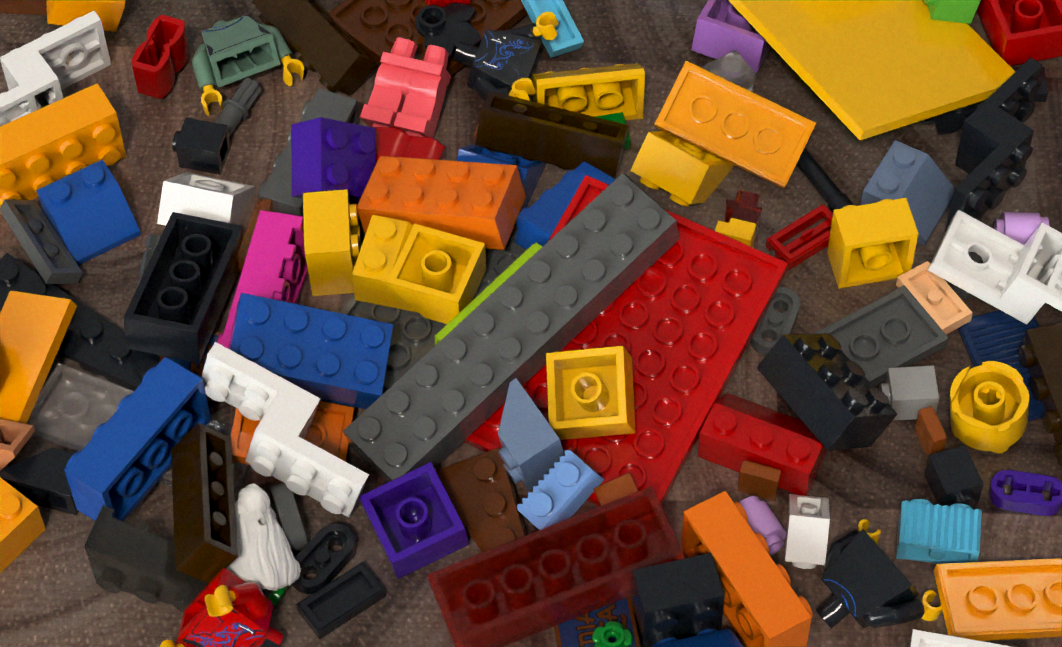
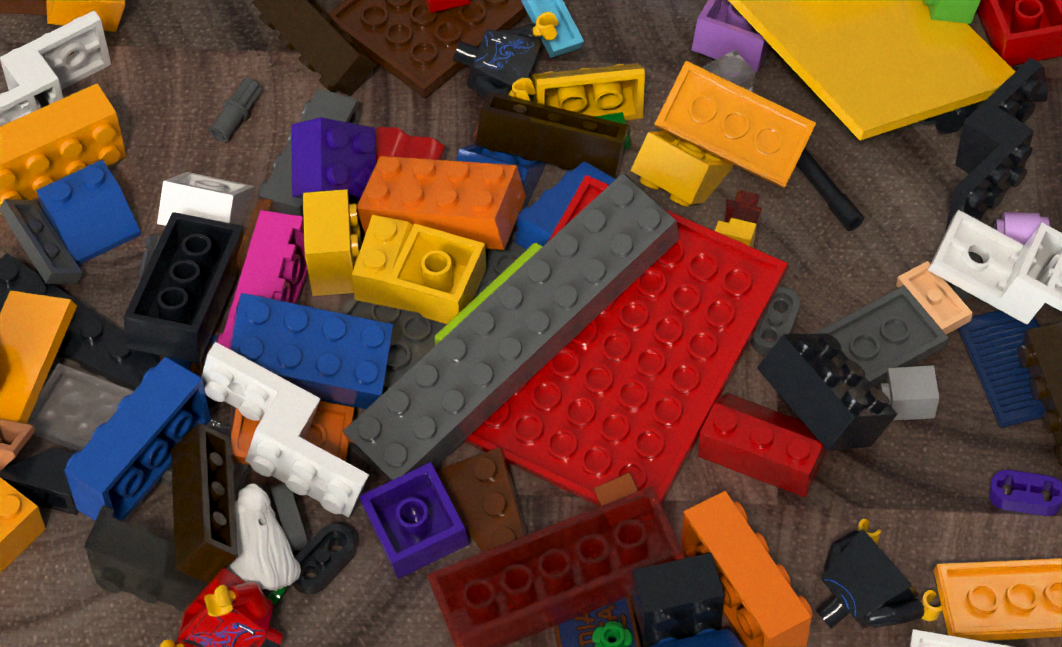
red brick [132,14,190,99] -> none
black brick [172,118,231,175] -> none
sand green torso [192,16,304,116] -> none
black tile [296,562,386,639] -> none
coral hips [360,37,451,138] -> none
black plate [415,3,481,59] -> none
sand blue slope [498,378,565,491] -> none
medium blue brick [517,450,604,538] -> none
yellow brick [546,346,636,440] -> none
dark orange tile [738,460,781,501] -> none
lavender brick [739,496,787,555] -> none
red tile [766,204,833,271] -> none
white slope [785,494,830,569] -> none
yellow brick [827,198,919,289] -> none
sand blue slope [861,140,954,246] -> none
medium azure brick [895,499,982,564] -> none
dark orange tile [915,406,947,458] -> none
black brick [924,445,984,508] -> none
yellow brick [950,361,1030,454] -> none

